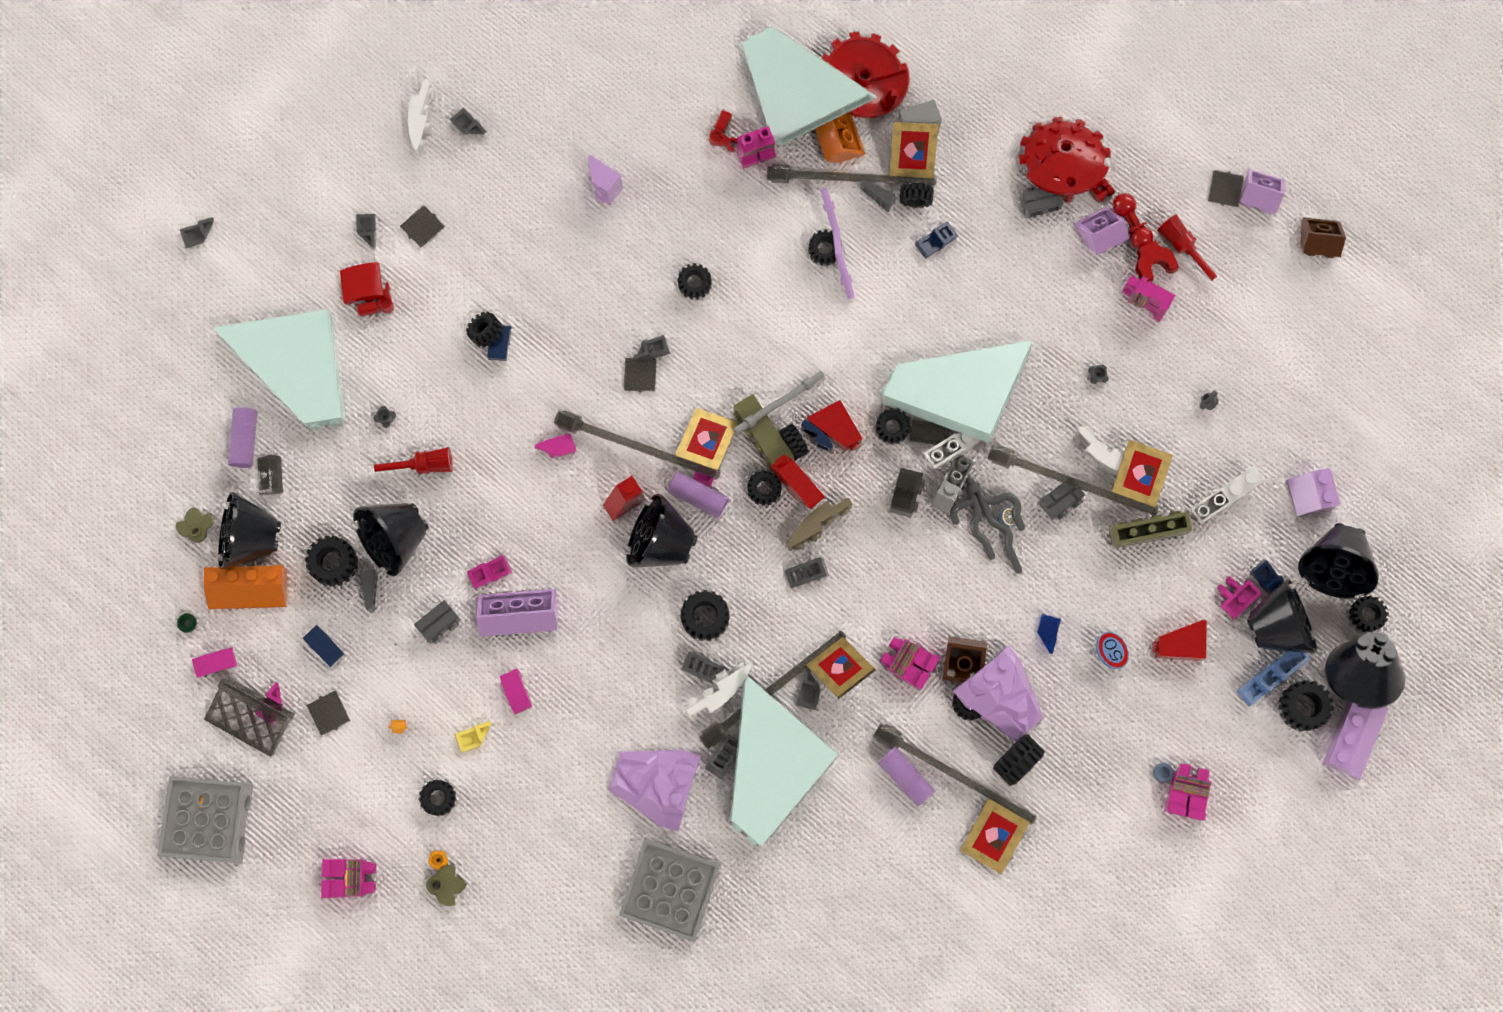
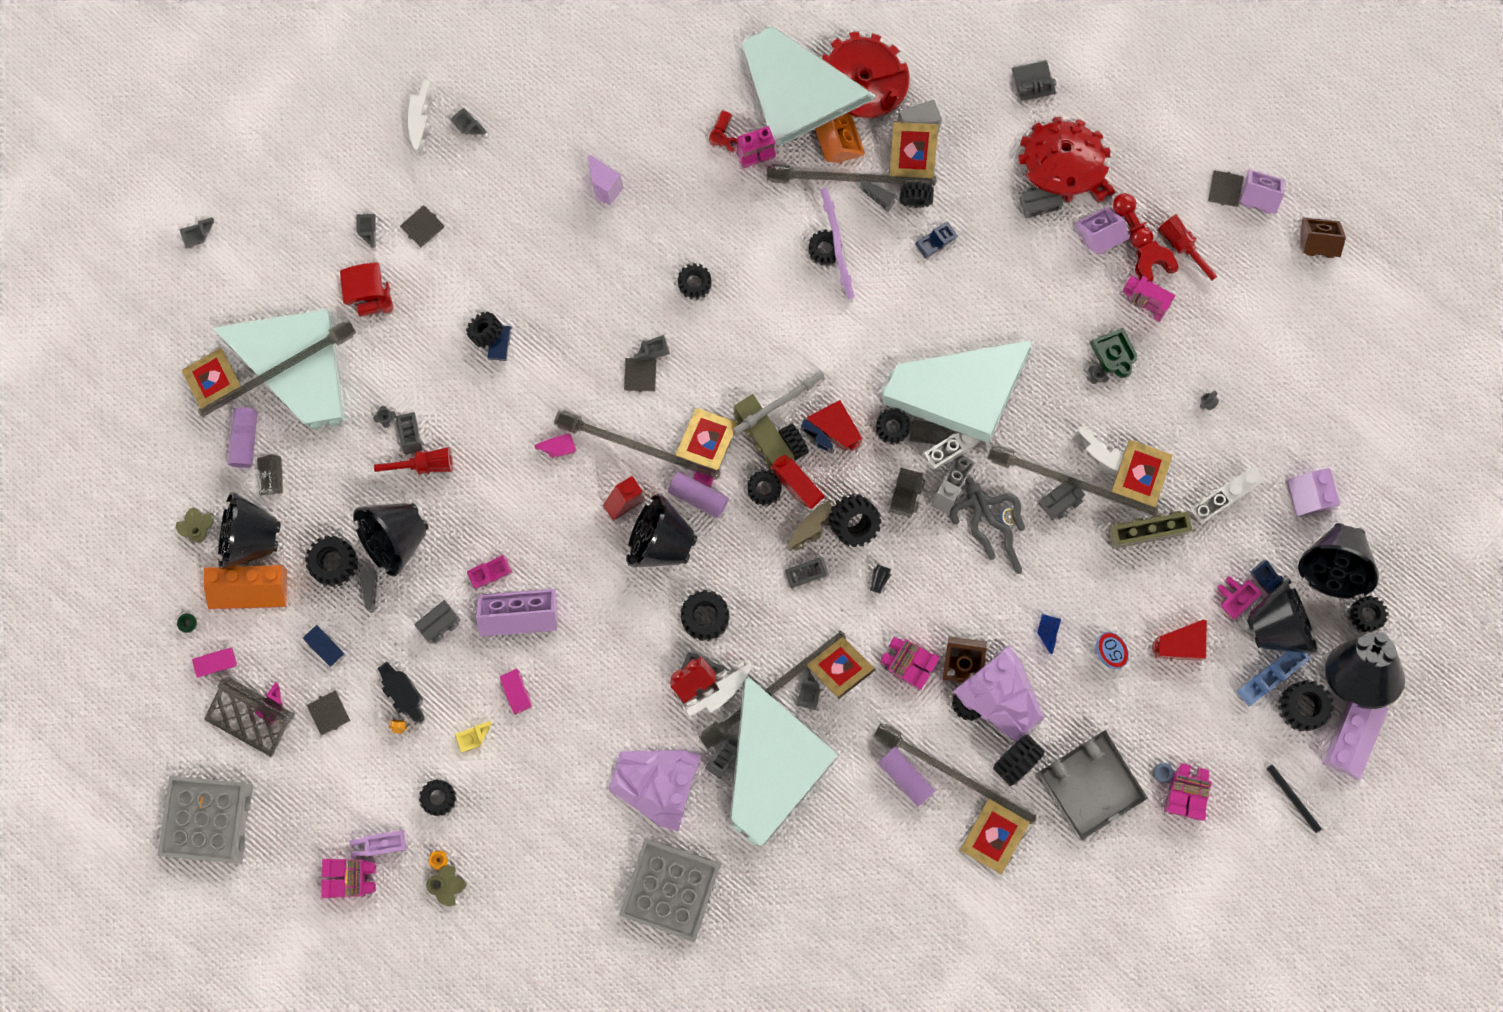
none -> flag [182,320,357,418]
none -> lavender hinge [349,830,407,858]
none -> black hinge [377,662,425,724]
none -> dark grey slope [396,412,423,454]
none -> red brick [670,656,716,703]
none -> black tyre [828,494,882,547]
none -> black cone [870,564,892,594]
none -> dark grey hinge [1011,60,1056,102]
none -> light grey piece [1036,730,1148,841]
none -> dark green plate [1089,328,1137,378]
none -> black bar [1266,764,1322,833]

